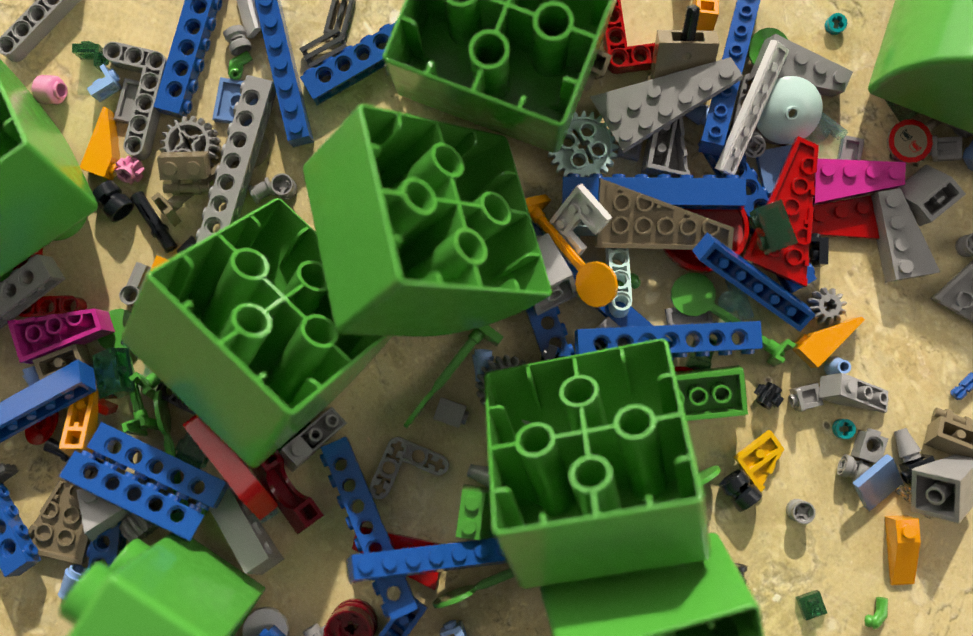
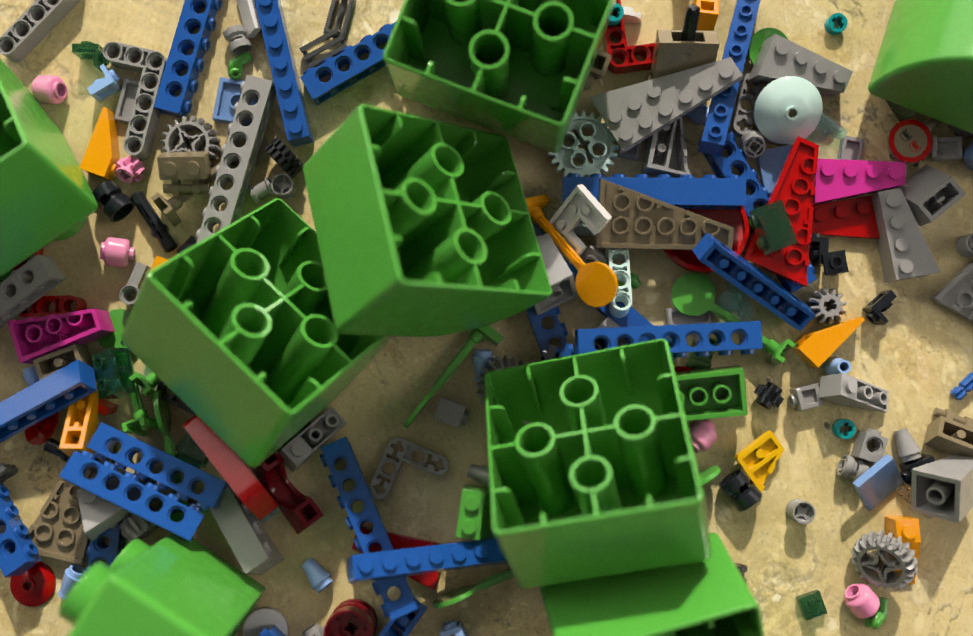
white tile [715,40,789,175] -> none
none -> red dish [10,561,56,607]
none -> bright pink head [100,237,135,267]
none -> black tyre [264,137,304,178]
none -> light blue cone [301,558,333,593]
none -> light grey bracket [580,244,608,264]
none -> teal bush [608,3,624,26]
none -> white tile [623,6,642,23]
none -> bright pink head [688,419,717,453]
none -> black bracket [821,250,849,276]
none -> bright pink head [844,583,880,618]
none -> light grey gear [851,530,918,591]
none -> black bracket [862,290,897,325]

